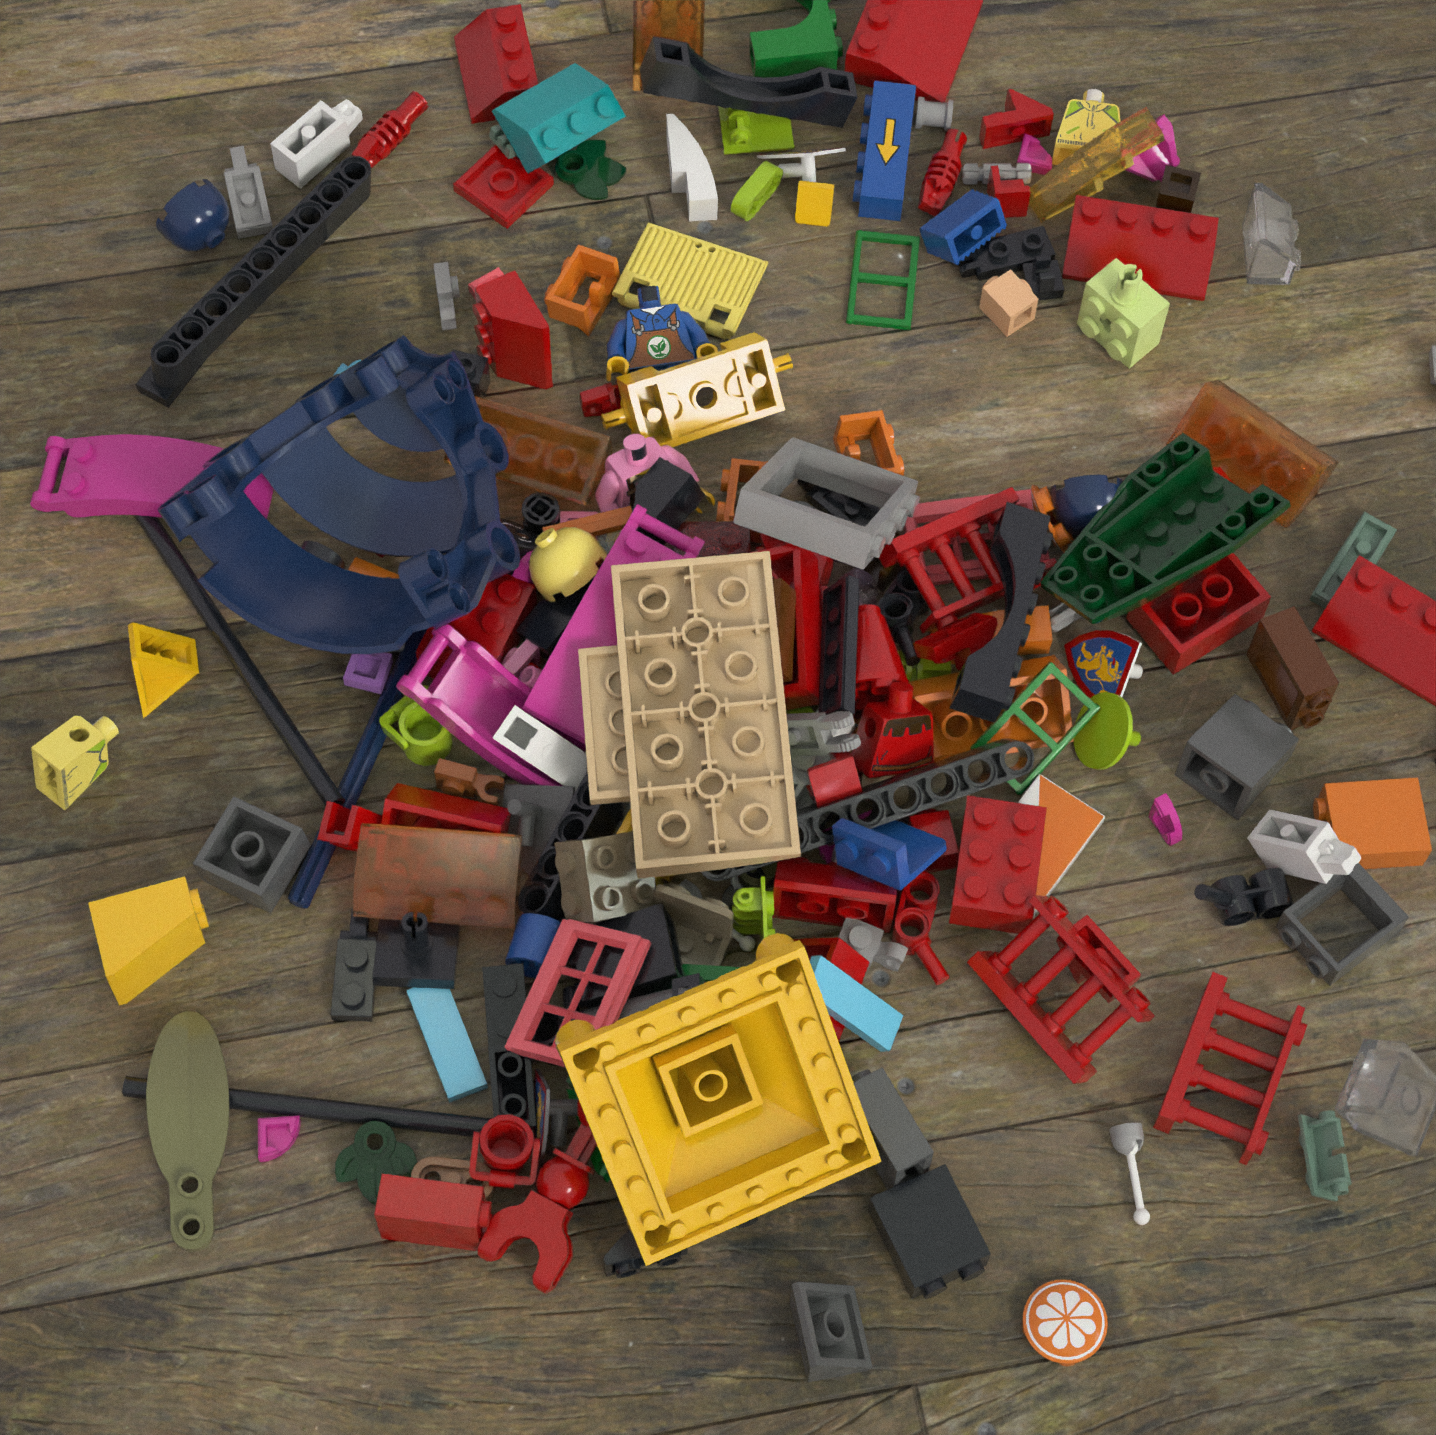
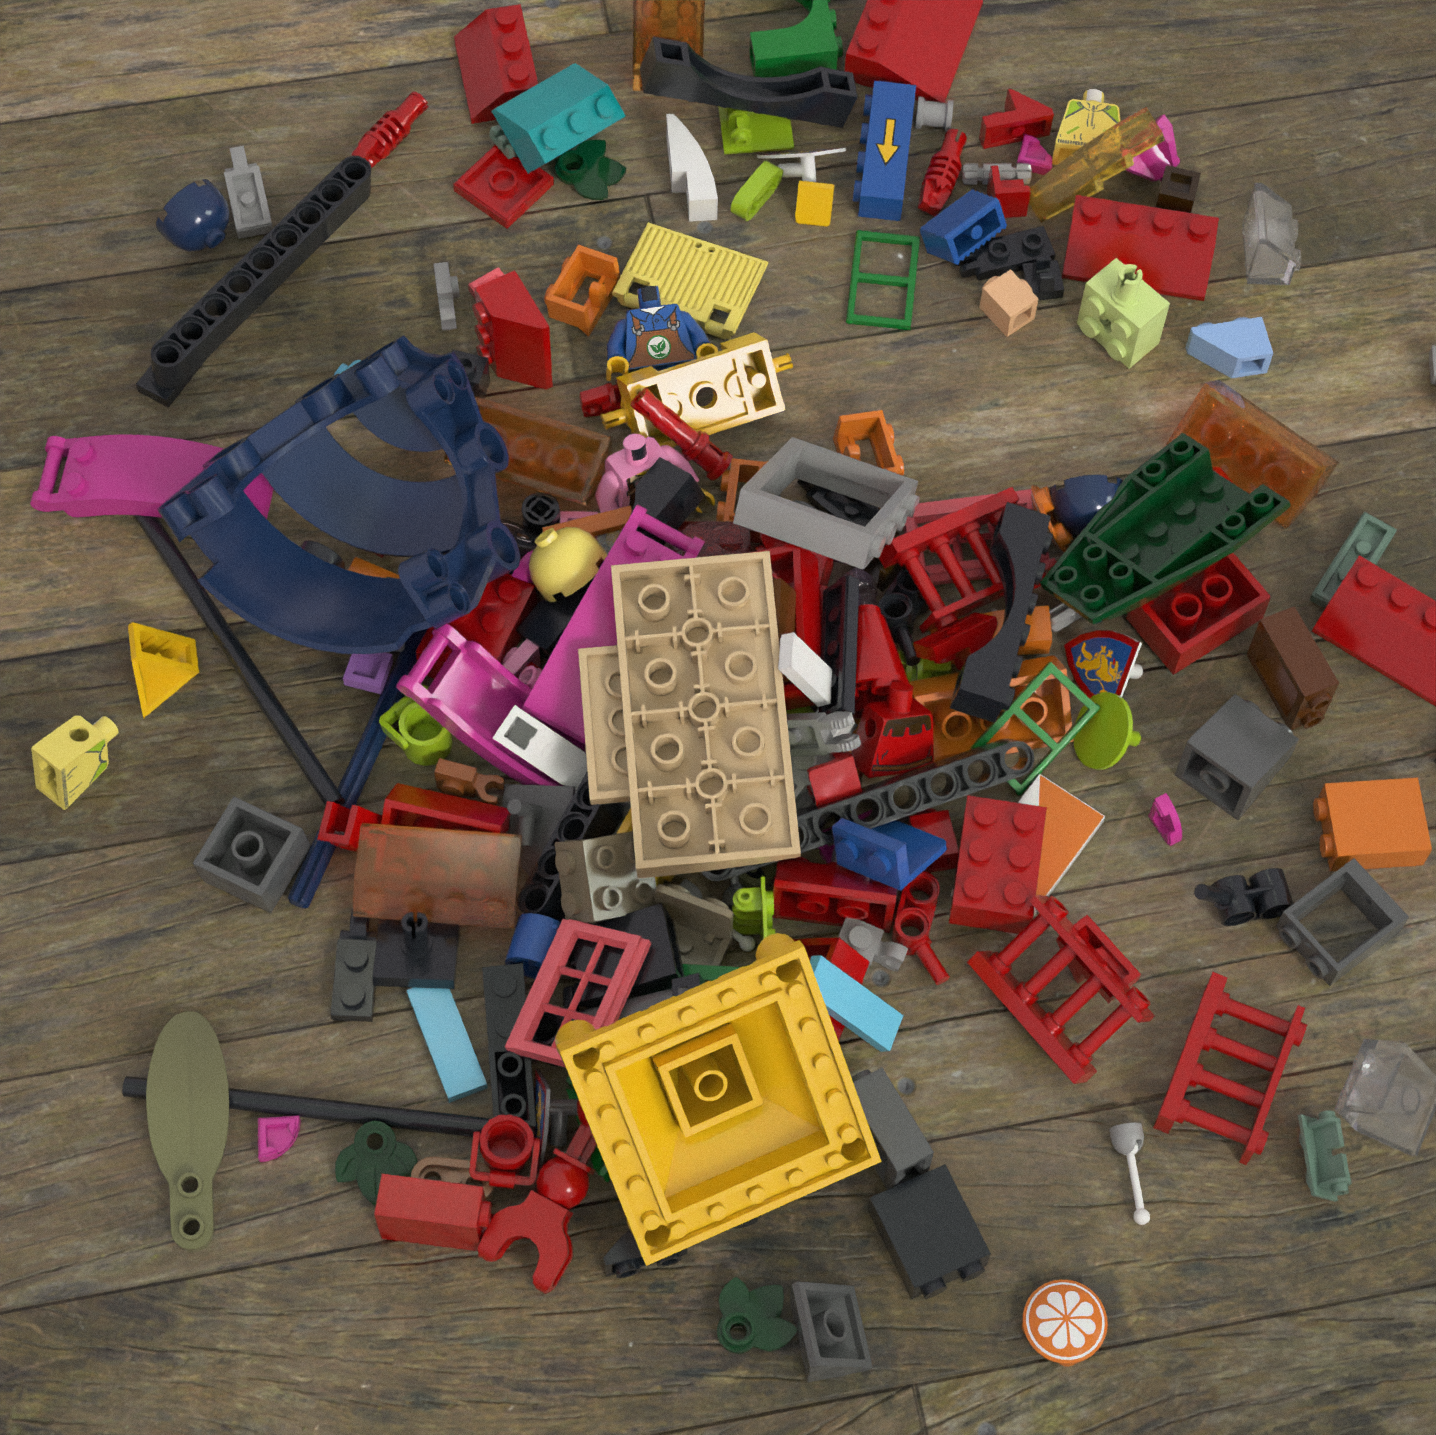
yellow slope [88,876,209,1006] -> none
white hinge [270,99,363,189] -> none
white hinge [1247,809,1361,884] -> none
none -> red pin [630,388,733,481]
none -> dark green plate [717,1277,797,1354]
none -> white tile [778,632,832,707]
none -> light blue slope [1185,317,1273,378]

